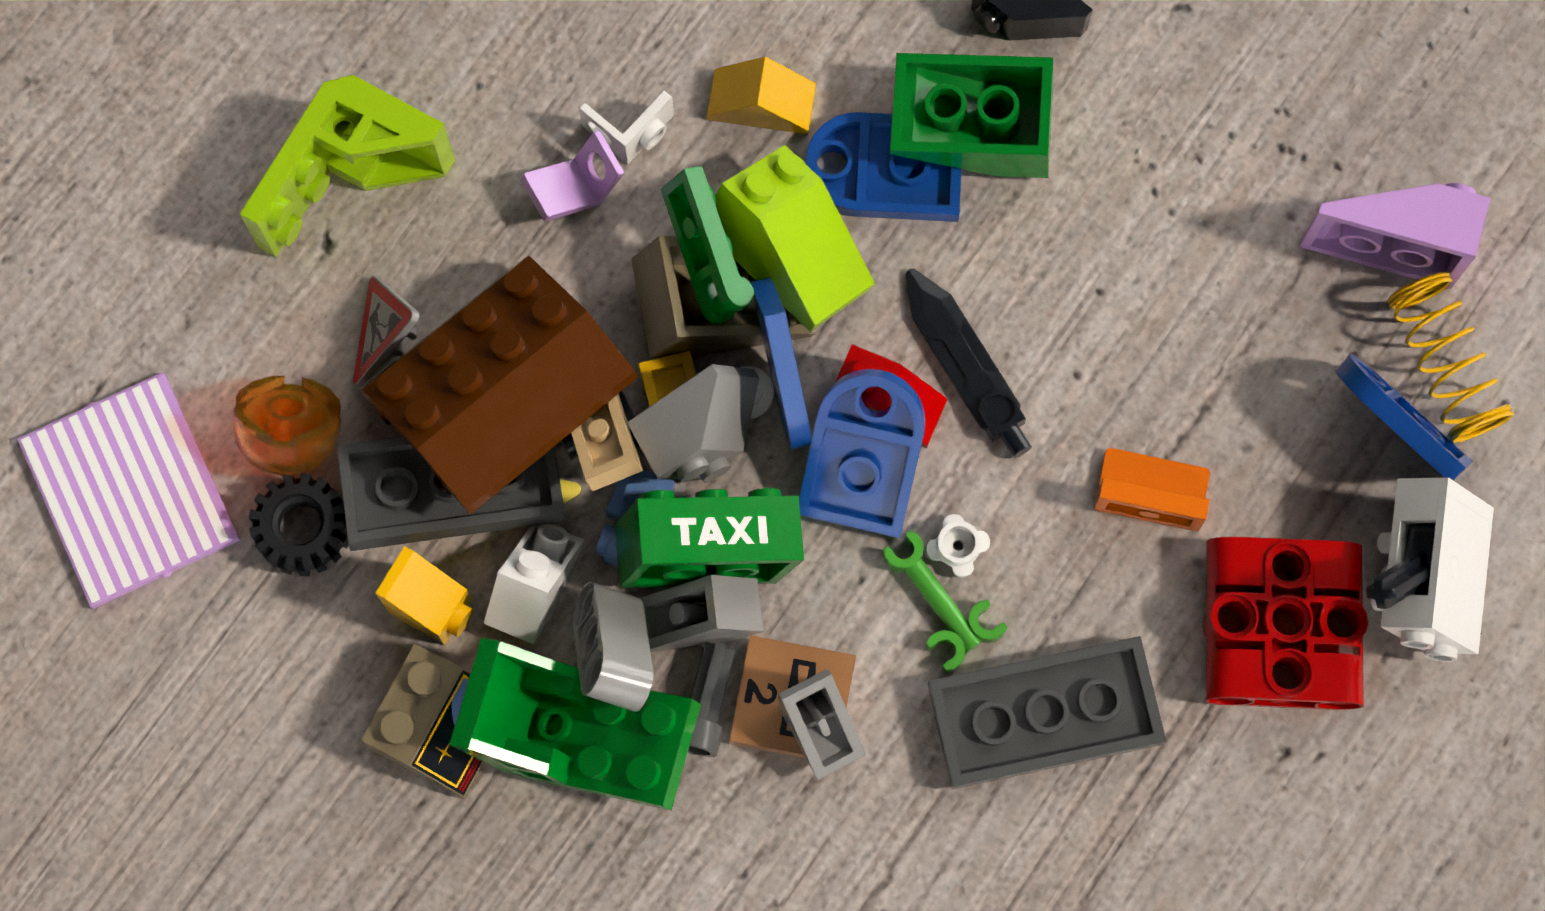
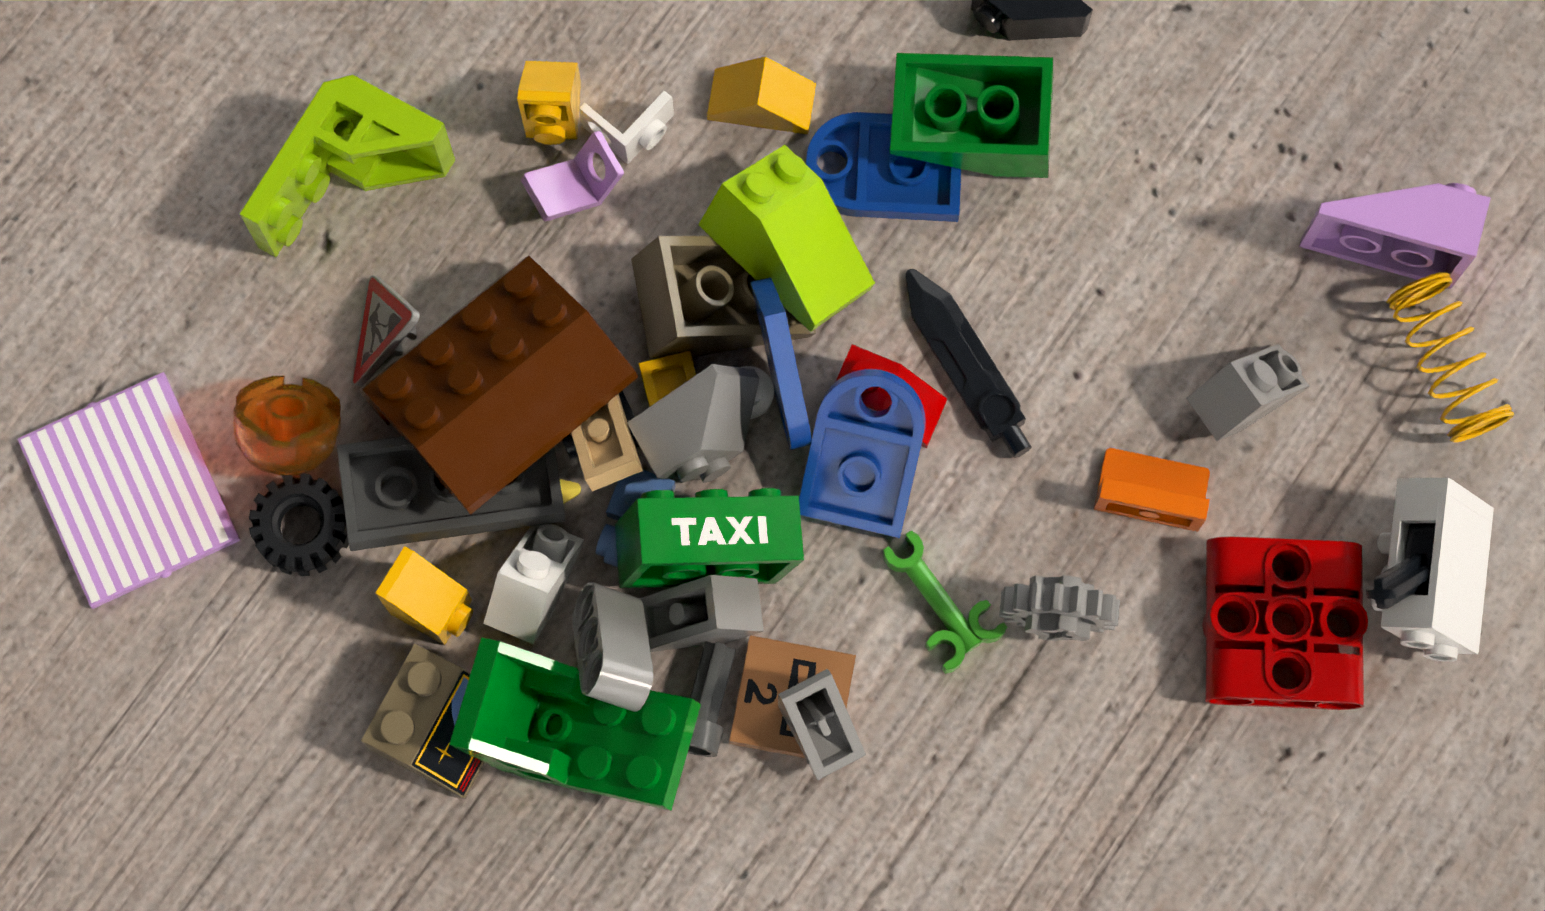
green plate [660,166,754,324] -> none
white plate [926,514,990,578] -> none
dark grey plate [928,636,1167,790] -> none
blue tile [1335,354,1473,481] -> none
none -> yellow slope [517,61,581,145]
none -> light grey gear [999,575,1120,641]
none -> light grey slope [1186,344,1309,441]

